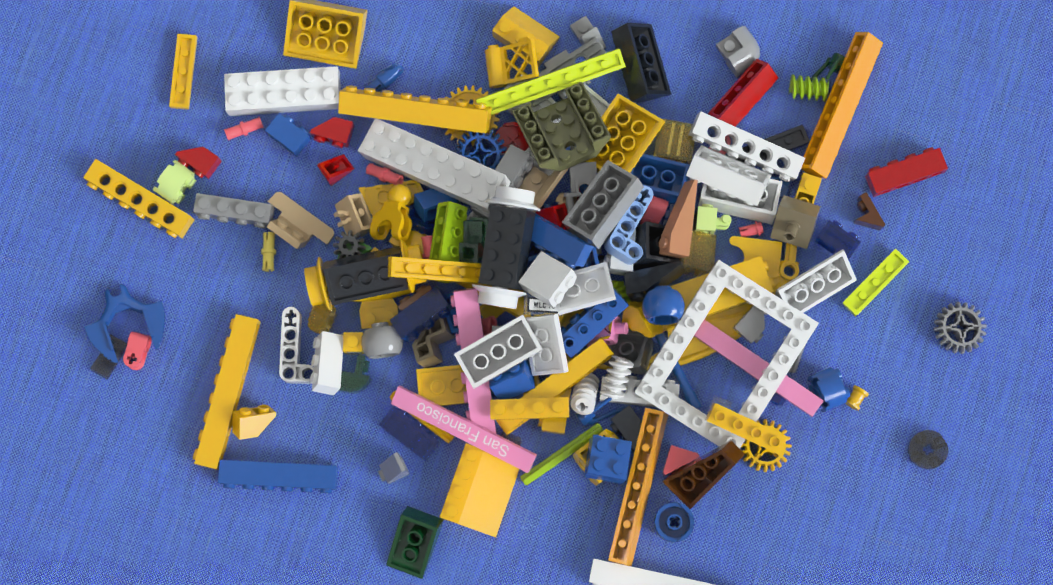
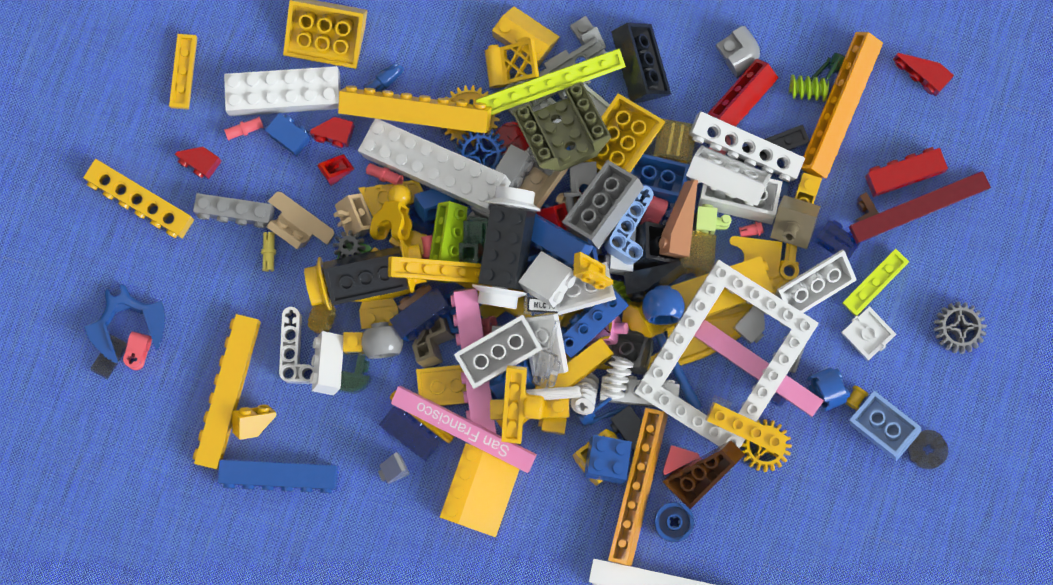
yellowish green brick [153,160,196,204] -> none
dark green slope [386,506,444,579] -> none
lime axle [520,423,603,486] -> none
none -> yellow plate [501,365,545,444]
none -> white axle [526,386,581,400]
none -> clear piece [532,320,561,388]
none -> yellow bracket [573,252,613,289]
none -> white plate [841,306,897,361]
none -> dark red tile [849,171,991,244]
none -> light blue brick [849,391,921,461]
none -> red slope [893,53,954,96]

